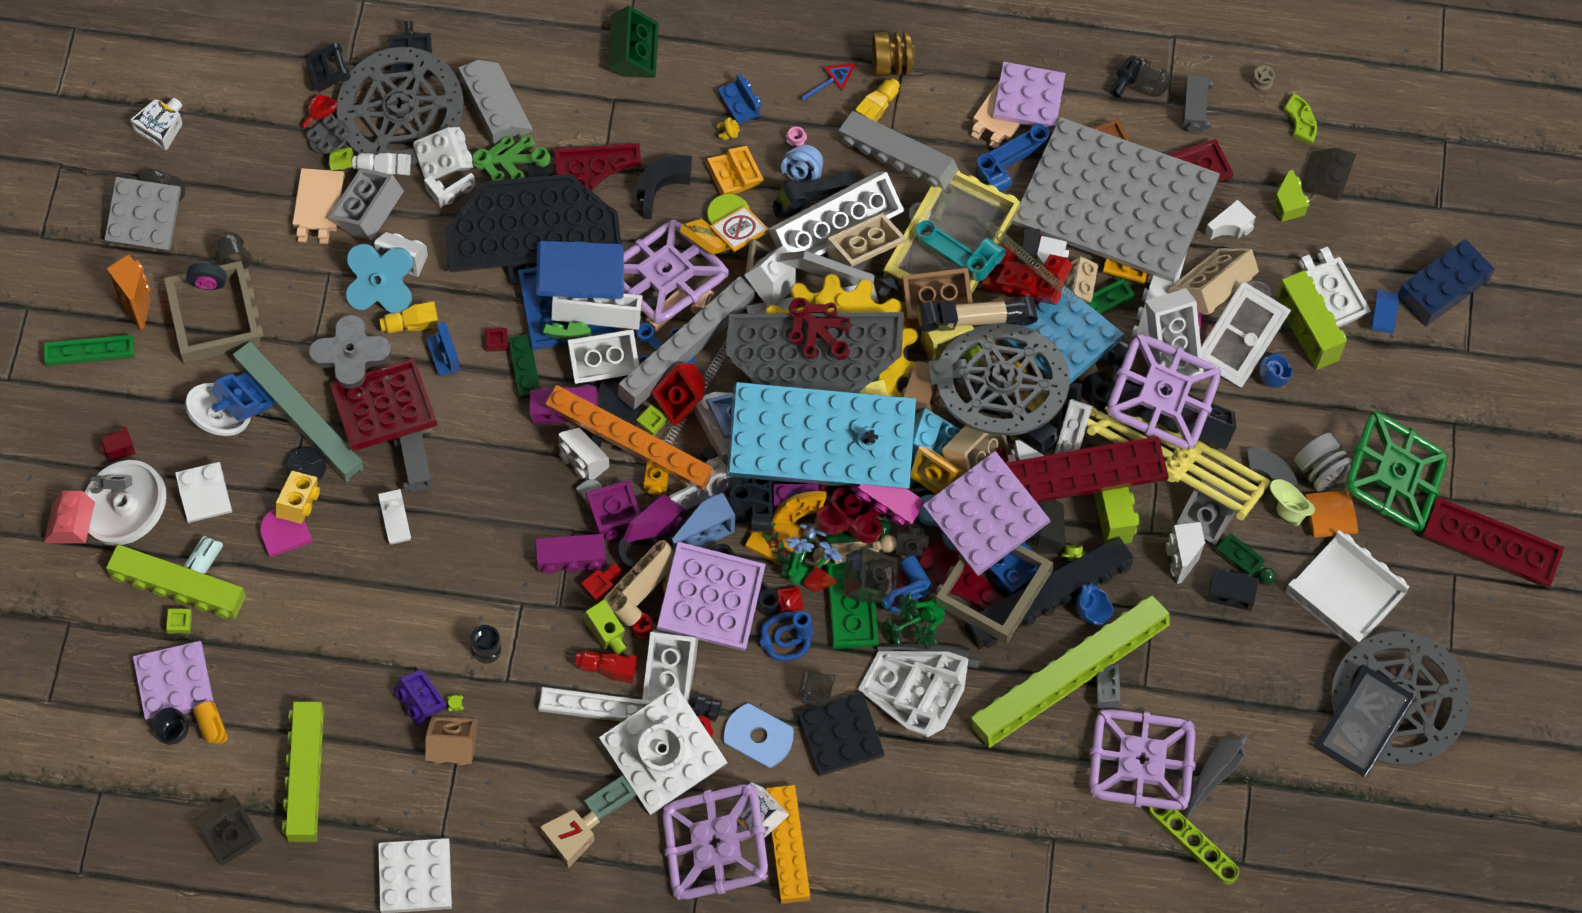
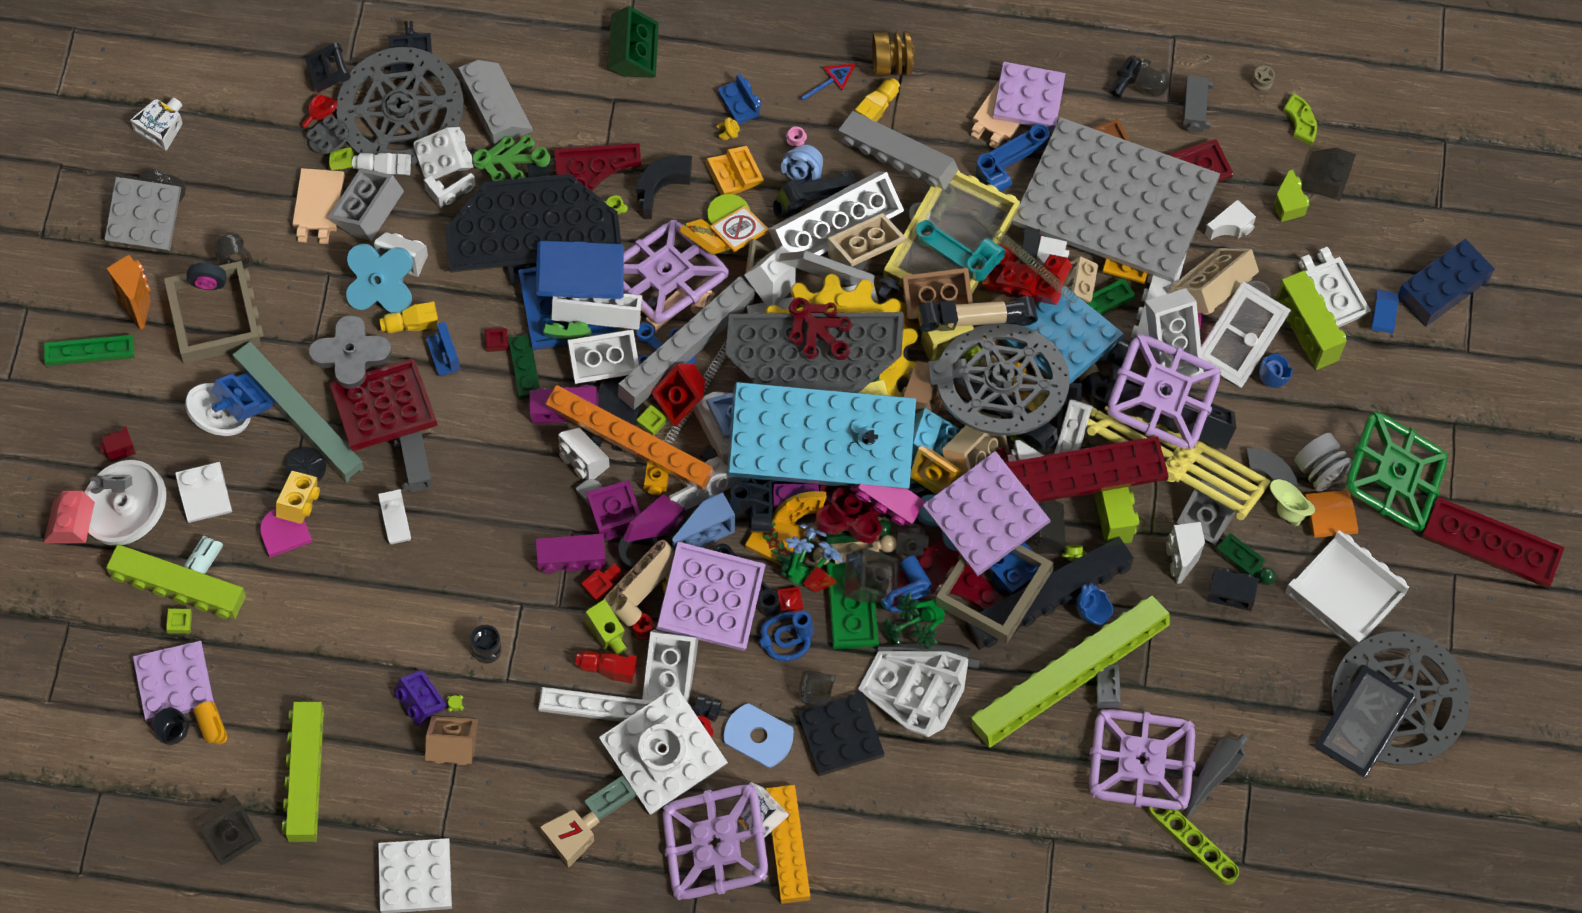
none -> lime plate [604,195,628,215]

